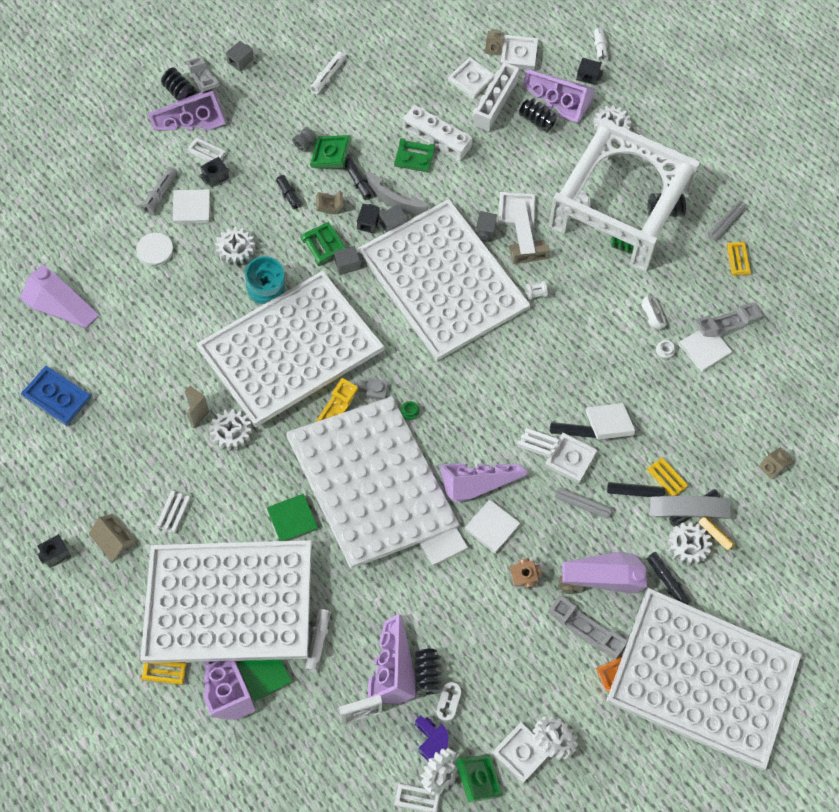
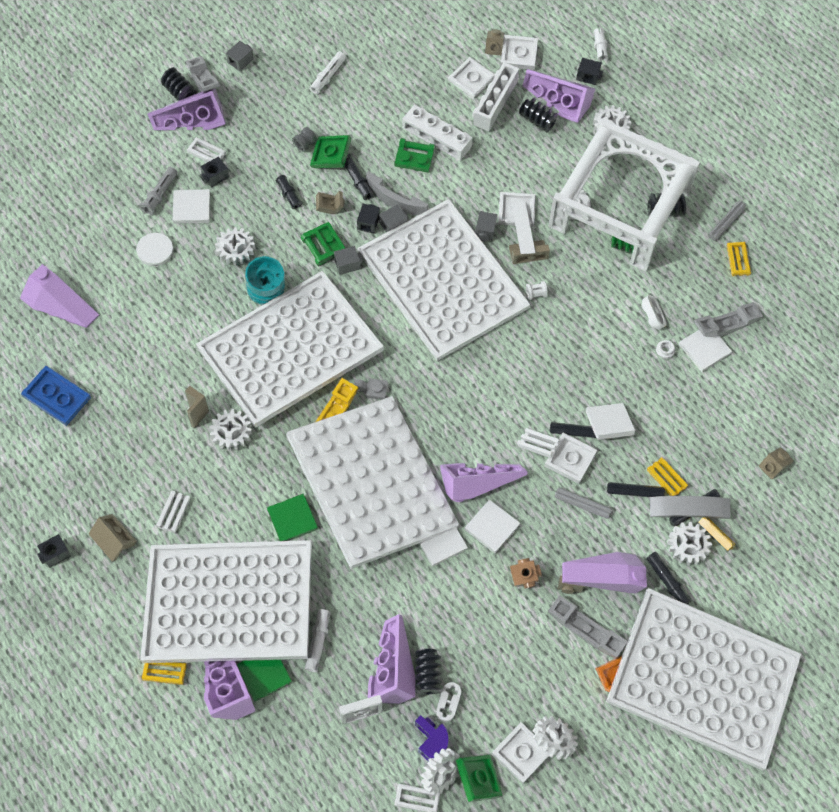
green plate [400,401,420,420] -> none

